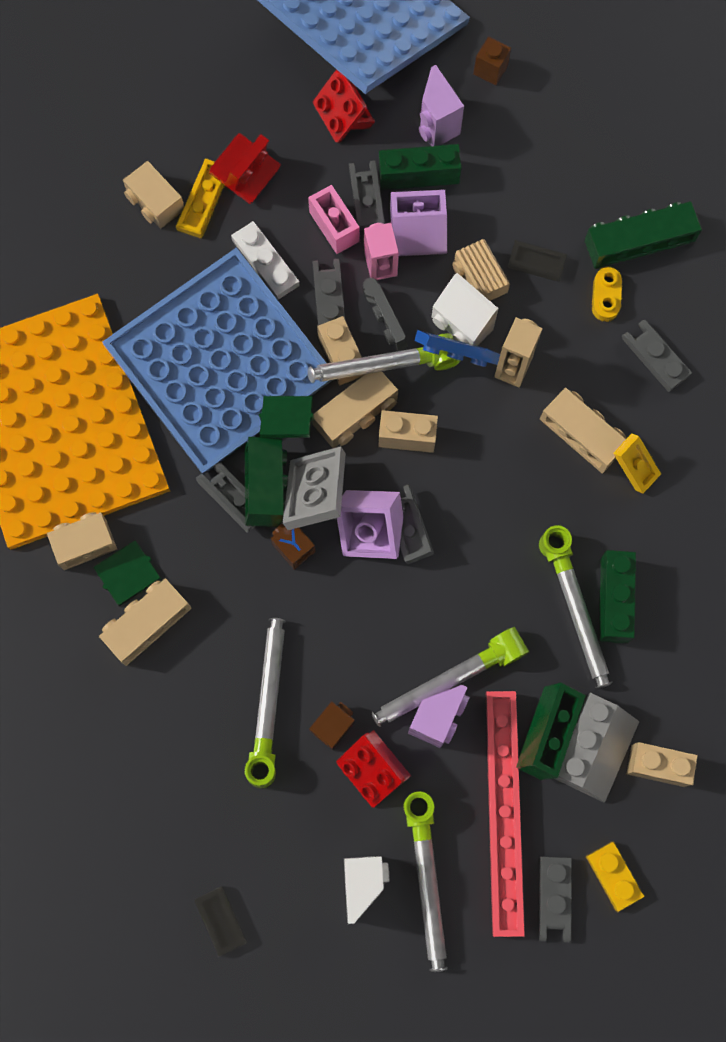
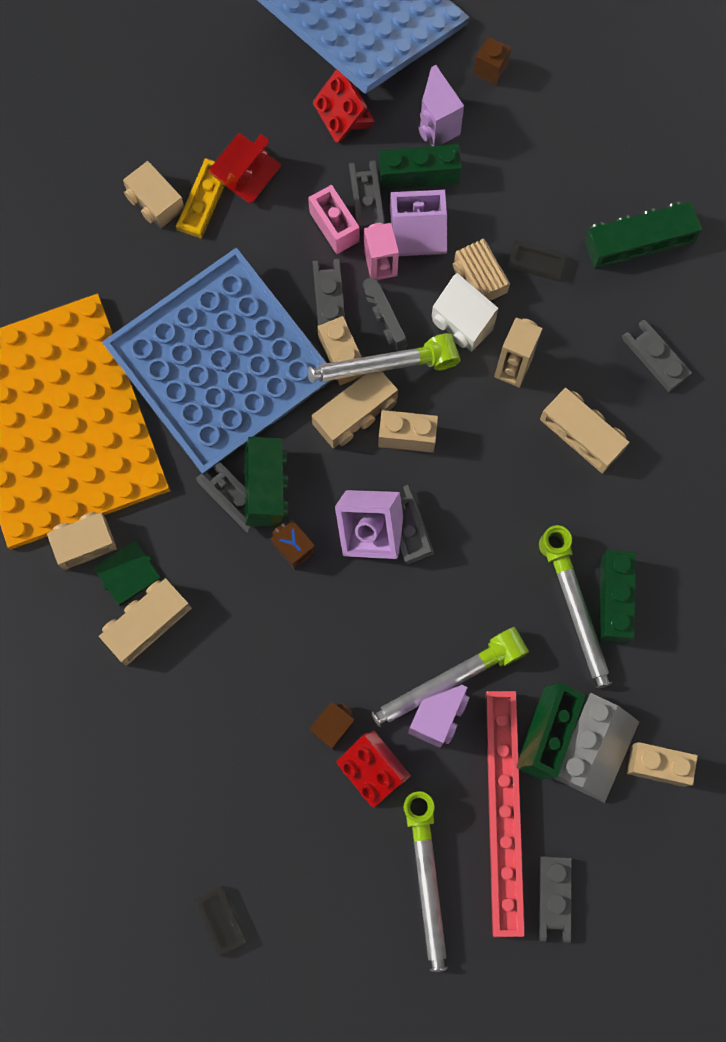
white plate [231,221,300,300] -> none
flat silver piece [245,618,286,788] -> none
dark green piece [259,396,314,438] -> none
light grey plate [283,446,346,530] -> none
white slope [344,856,389,924] -> none
blue plate [414,330,500,367] -> none
yellow plate [586,842,644,911] -> none
yellow plate [592,267,622,322] -> none
yellow plate [613,433,661,494] -> none

